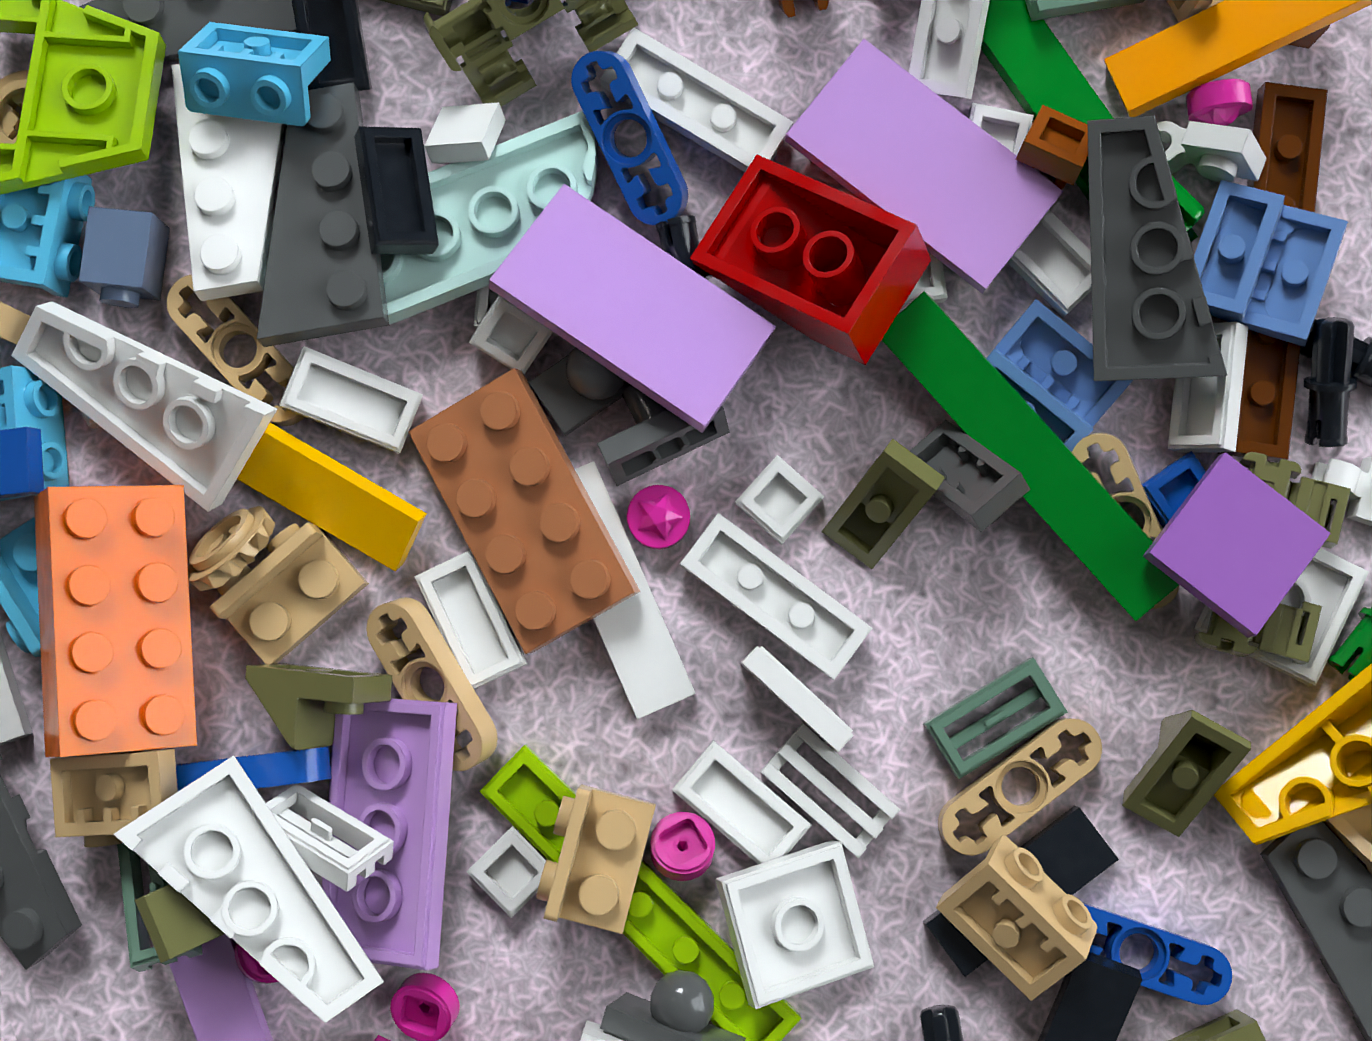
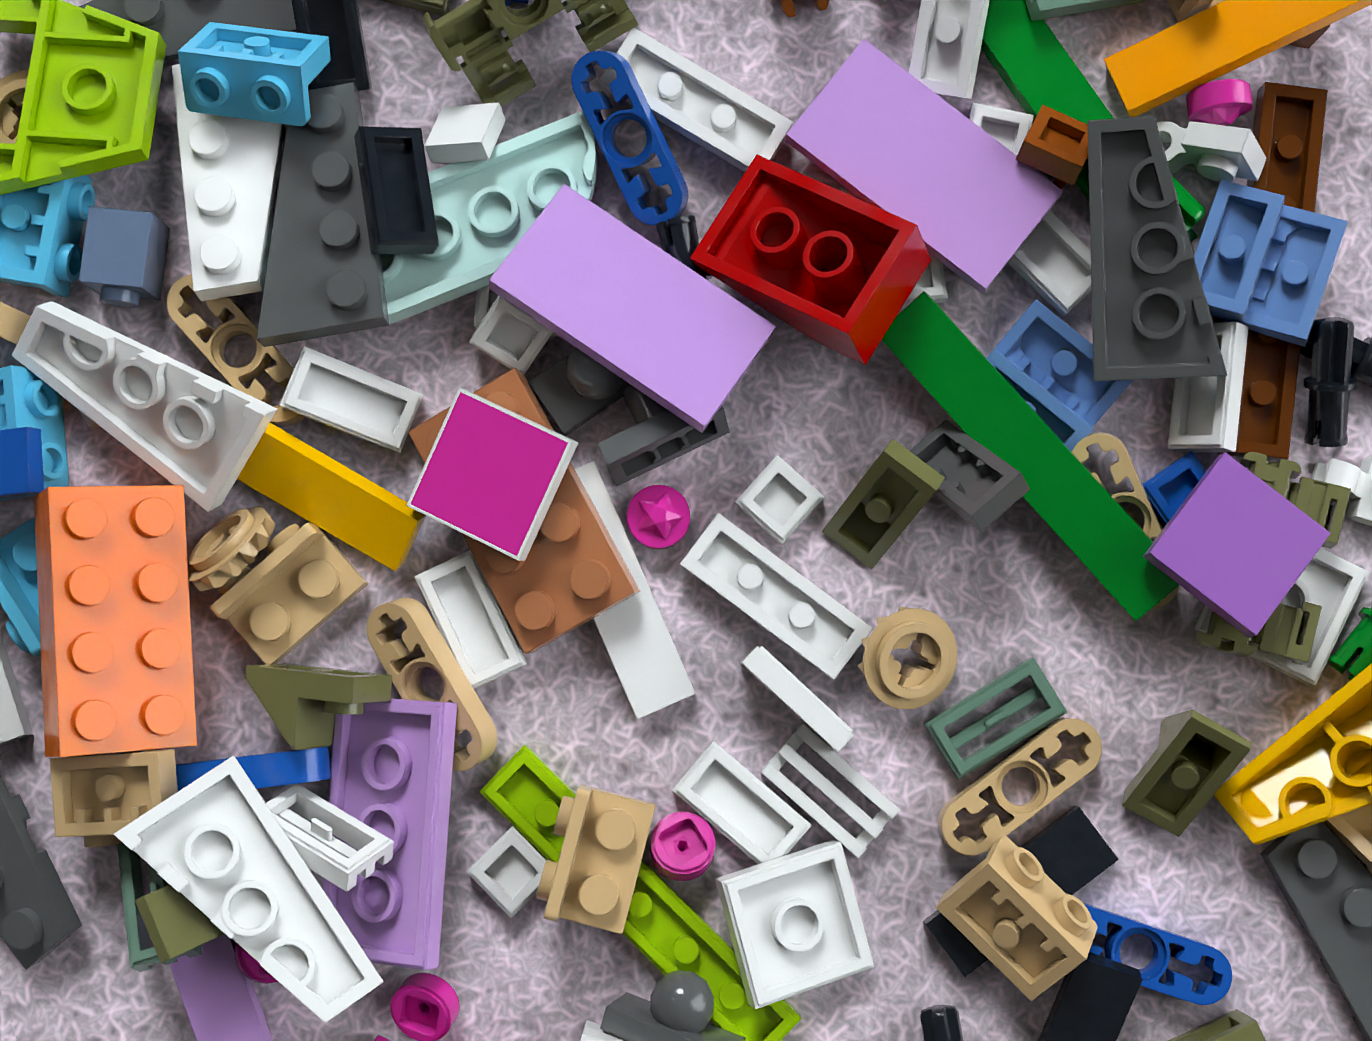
none -> dark pink tile [406,388,578,561]
none -> tan gear [857,606,957,709]

